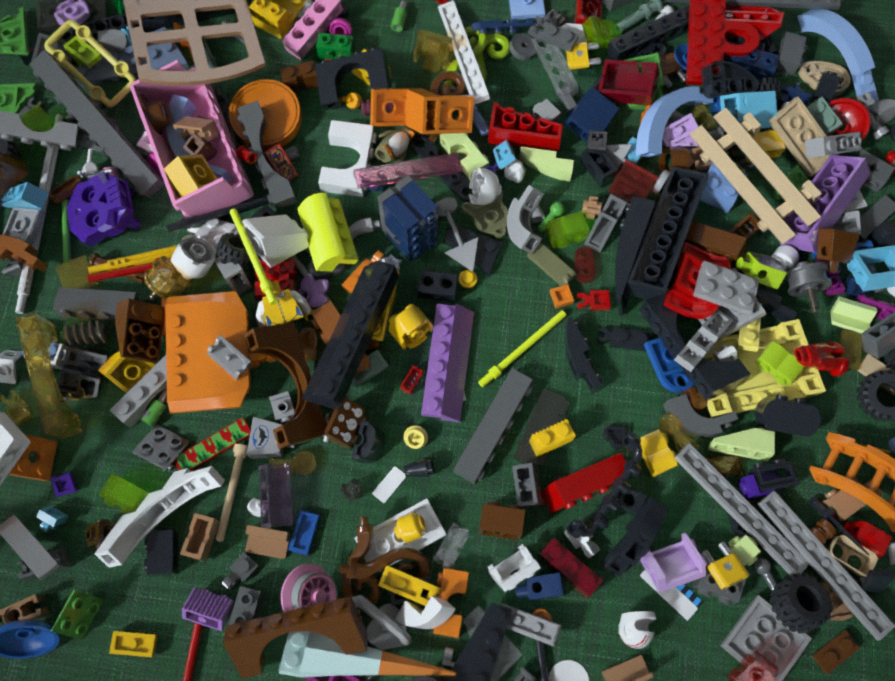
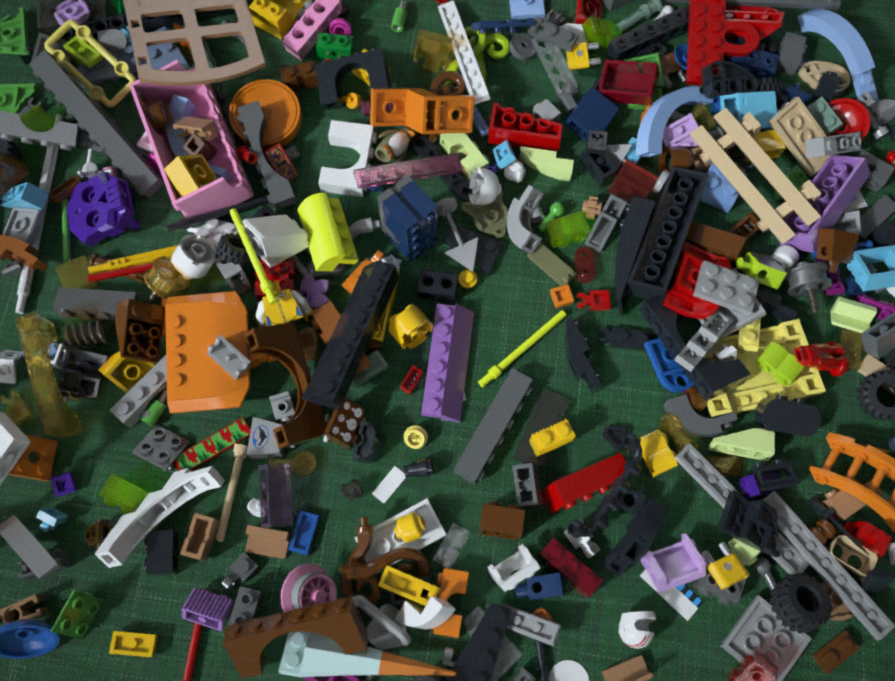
none -> black slope [718,491,780,557]

